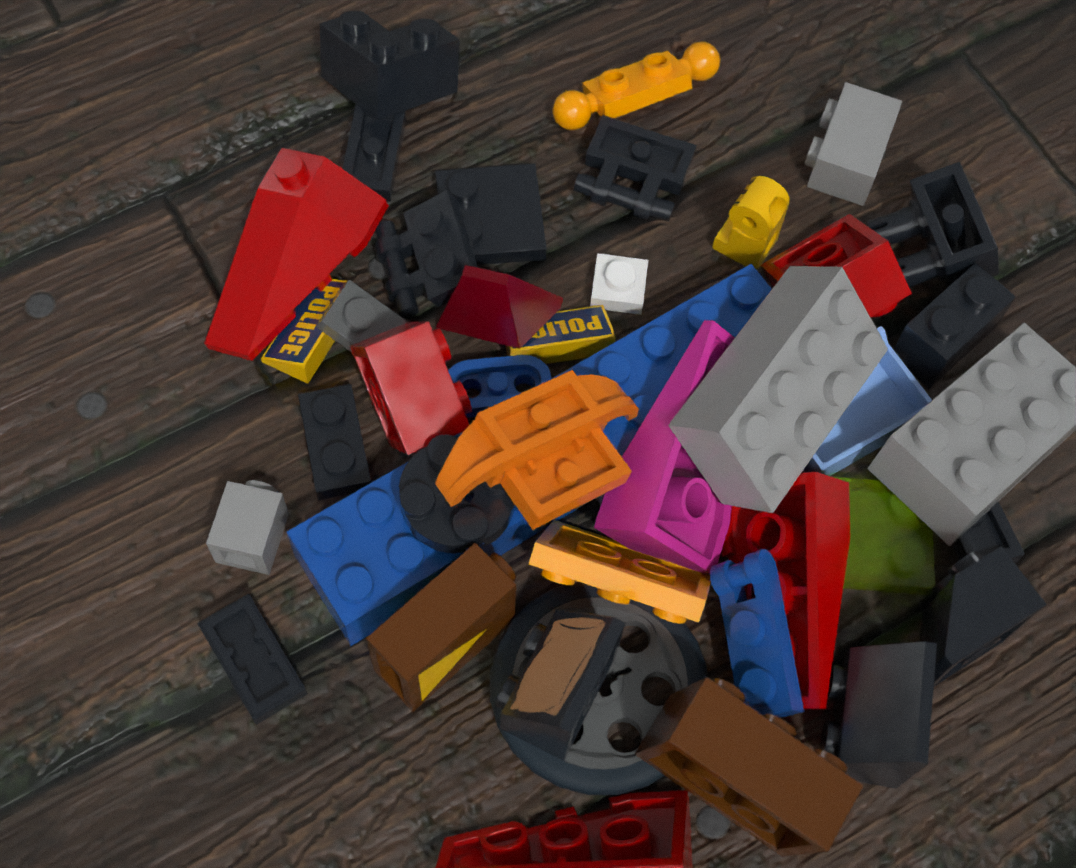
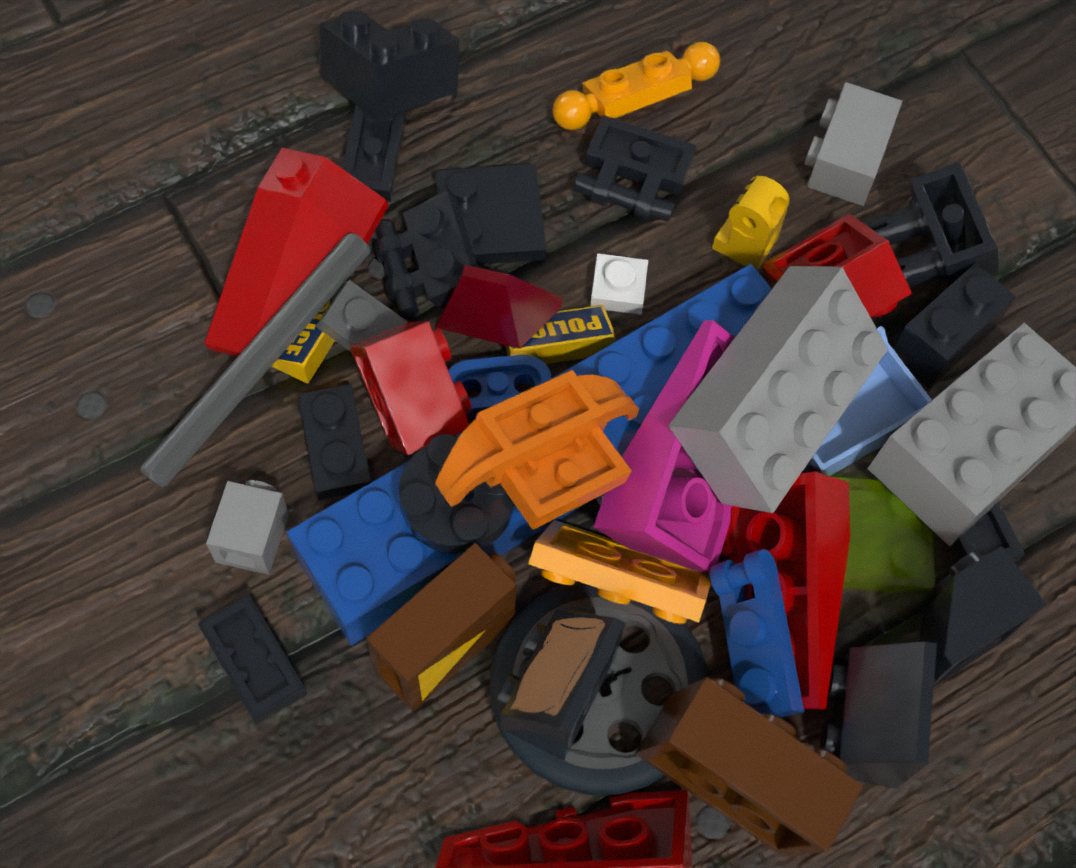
none -> dark grey axle [141,233,370,487]

